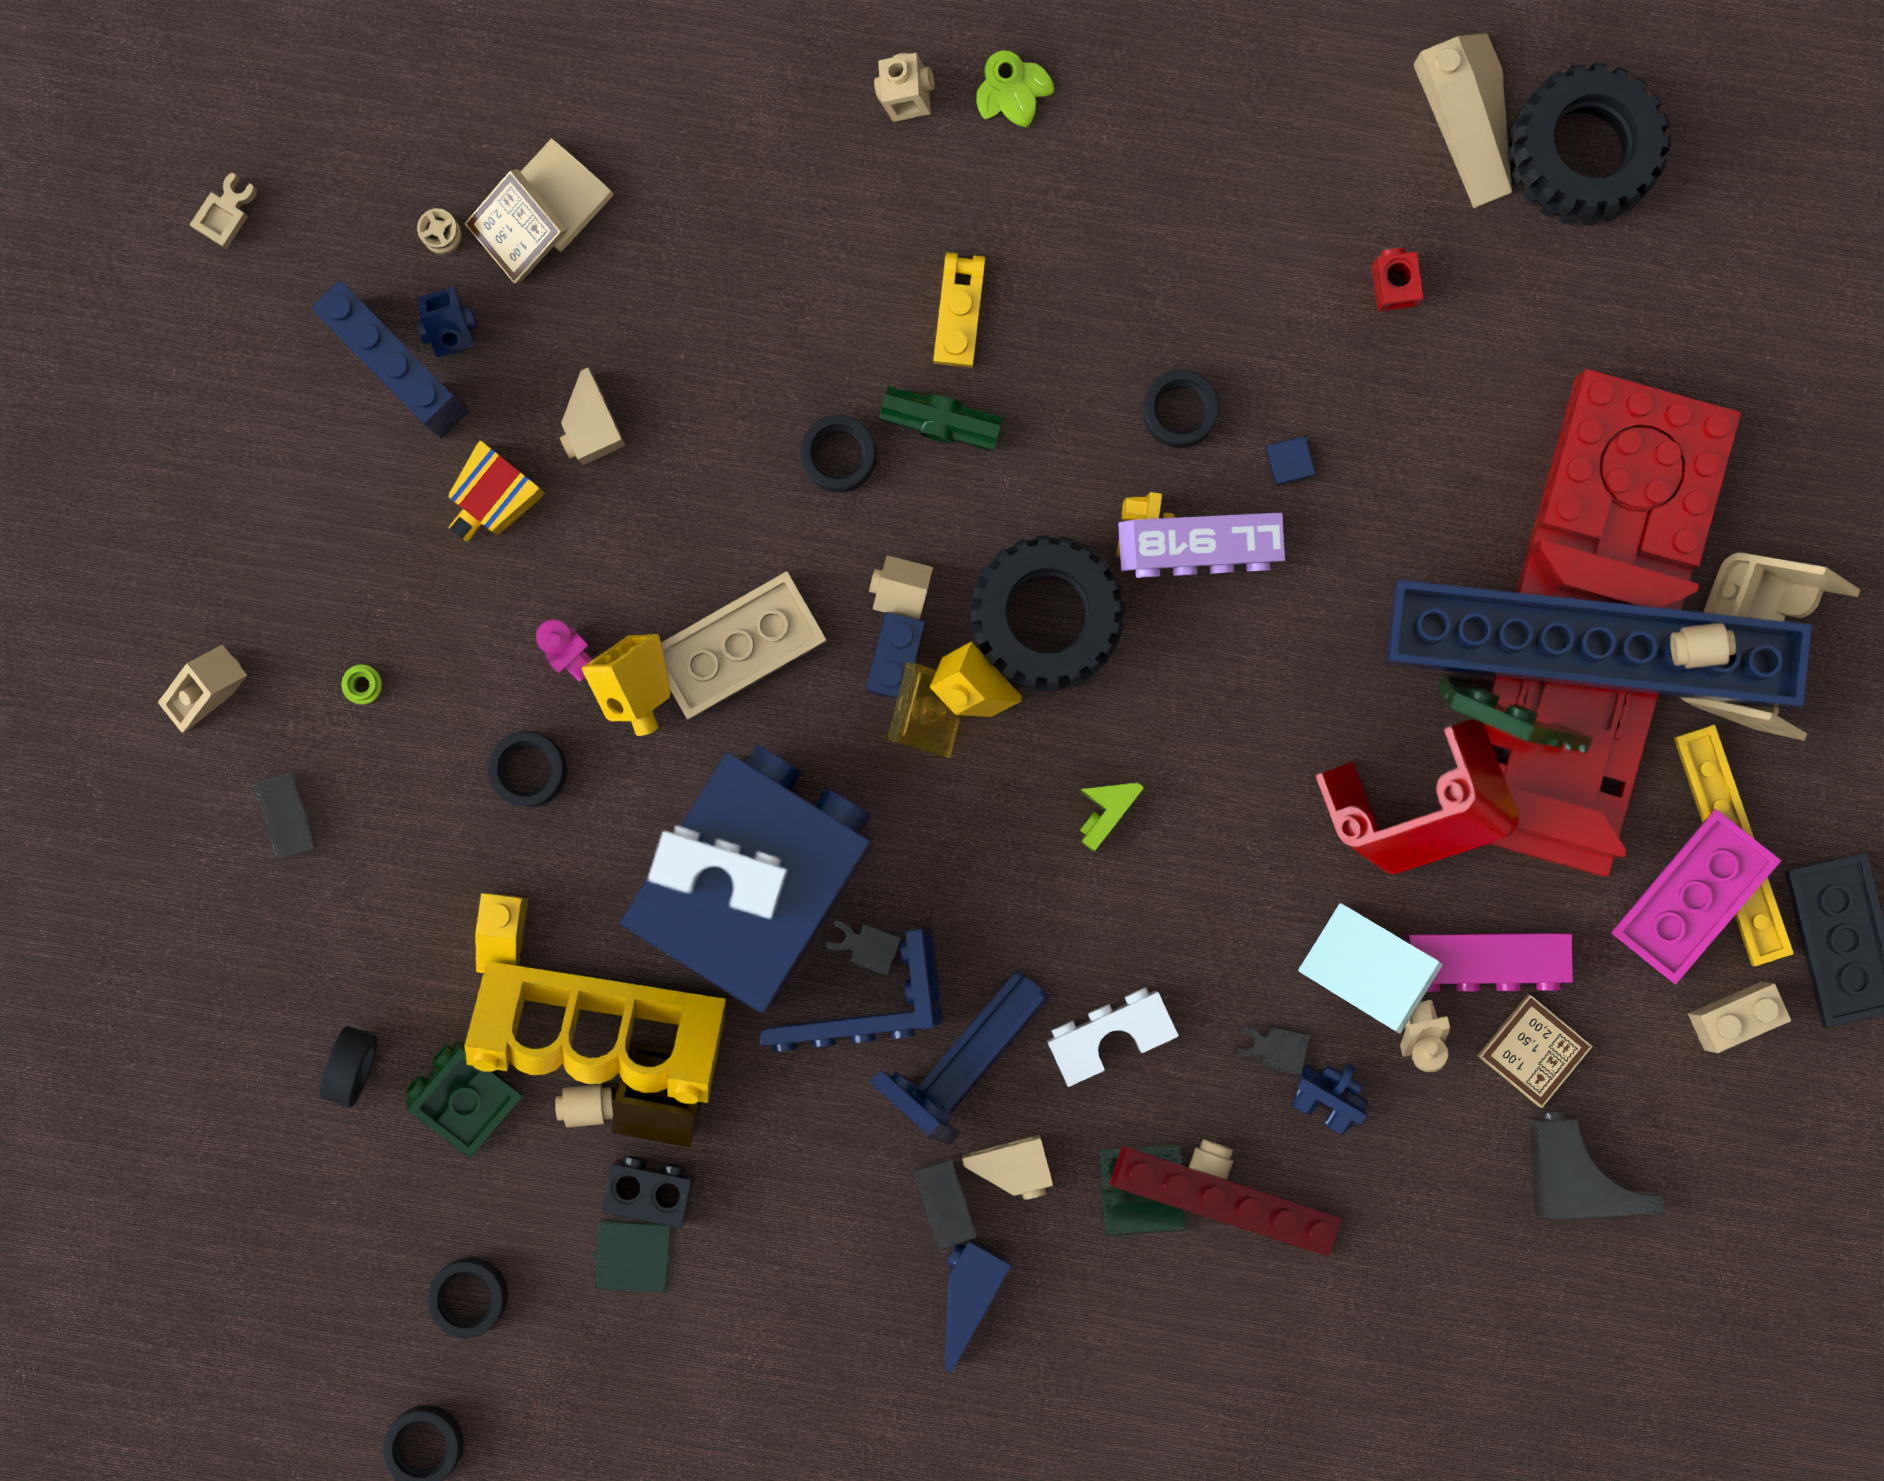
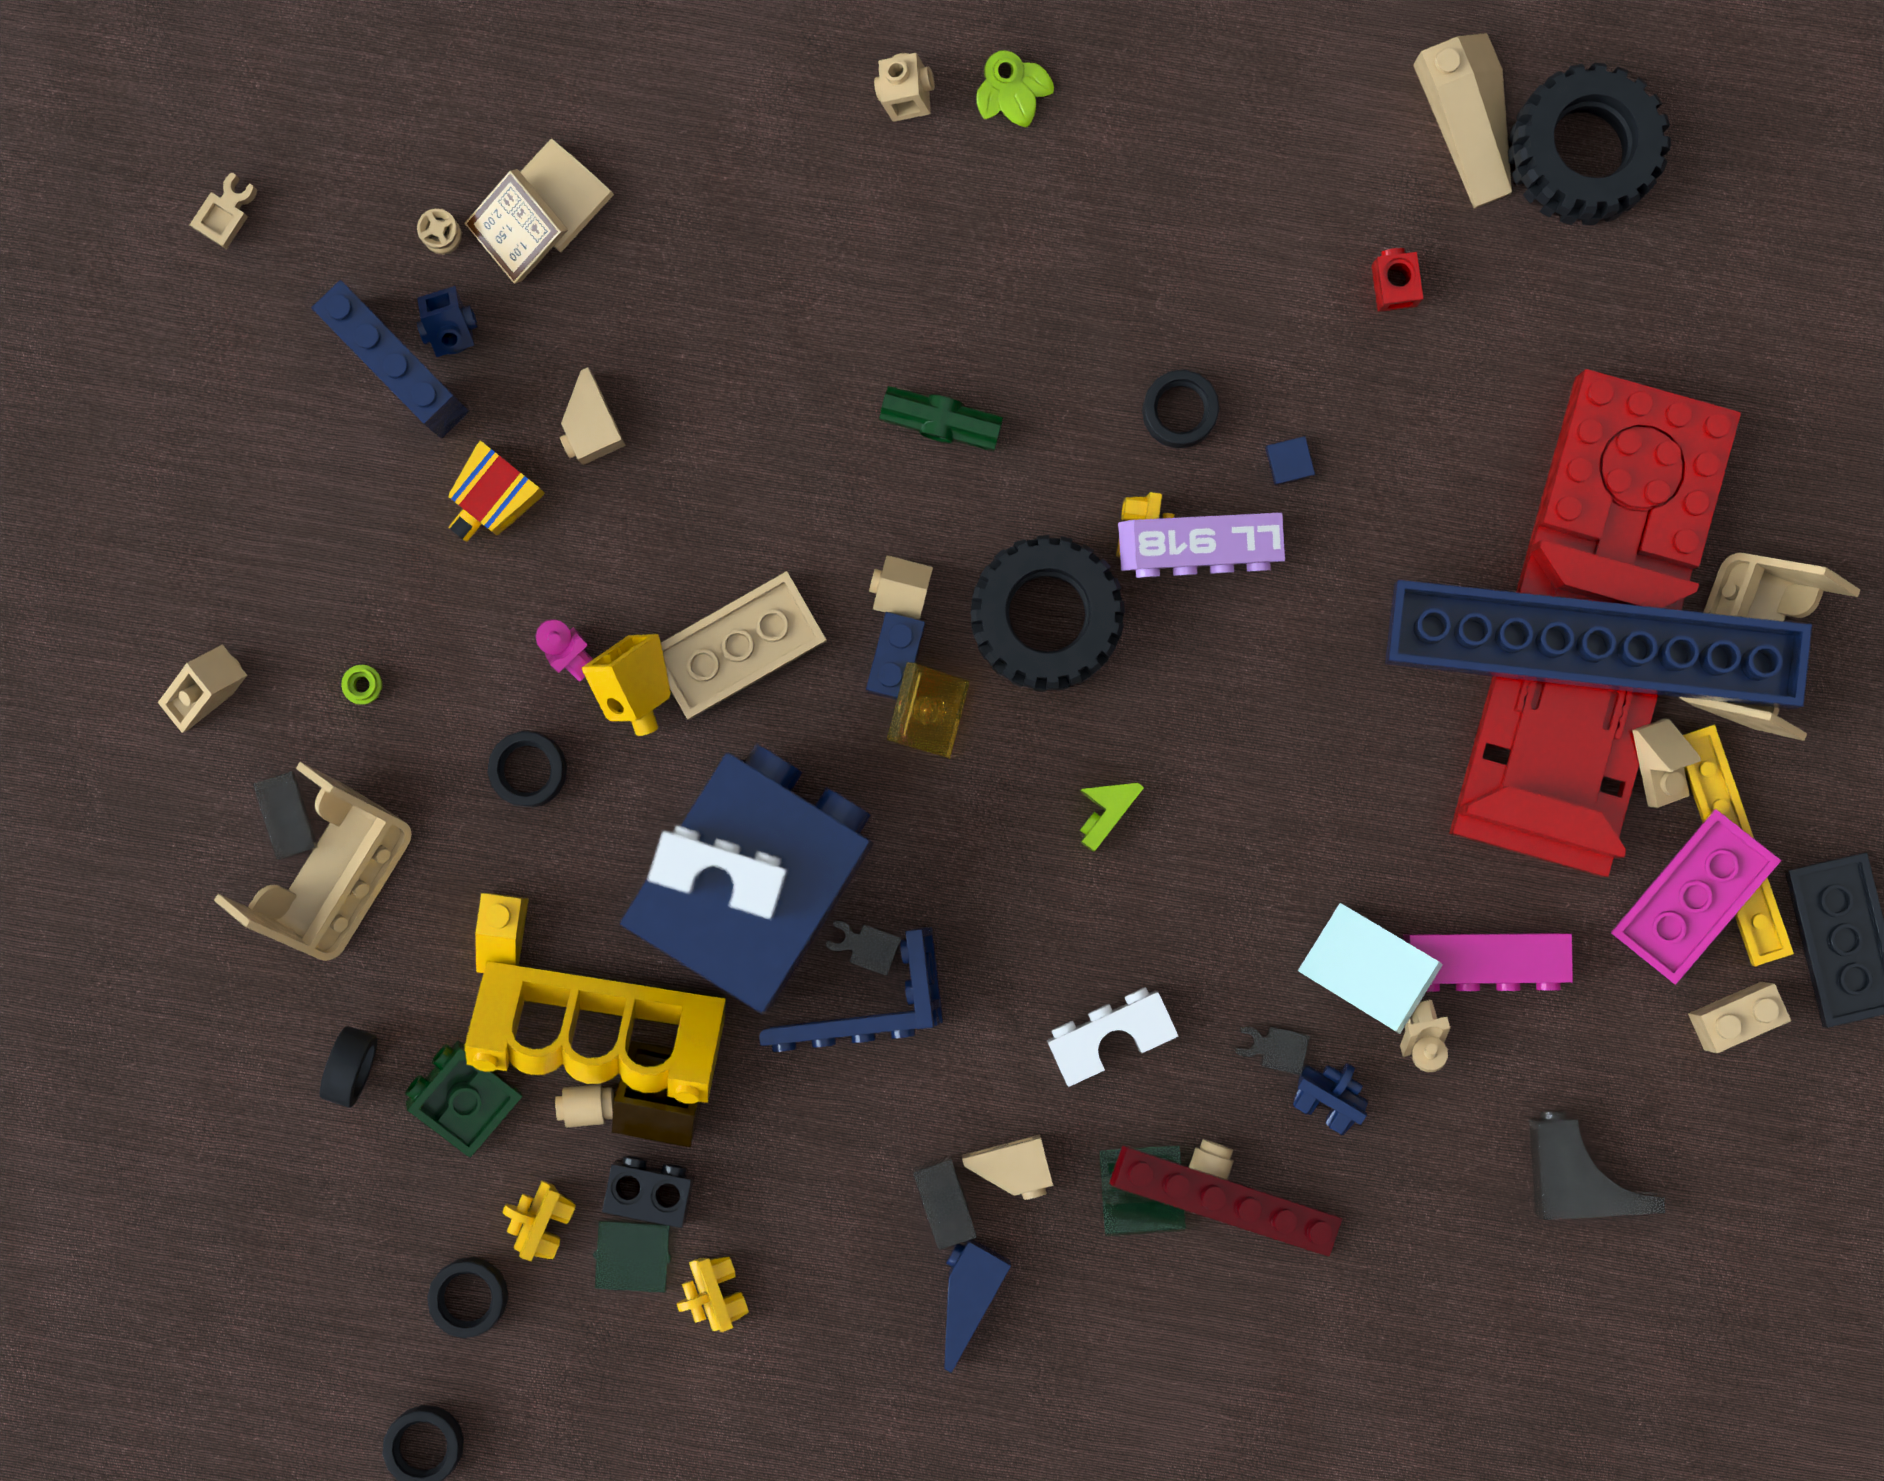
black tyre [800,414,876,493] -> none
dark blue bracket [870,970,1050,1145] -> none
yellow slope [930,642,1022,717] -> none
yellow plate [933,252,985,368] -> none
red windscreen [1315,718,1519,874] -> none
dark green wing [1438,674,1593,753] -> none
tile [1477,994,1593,1108] -> none
tan brick [1670,623,1736,669] -> none
none -> tan windscreen [214,762,412,961]
none -> yellow hips [502,1181,576,1261]
none -> yellow hips [676,1257,749,1332]
none -> tan slope [1632,719,1701,808]

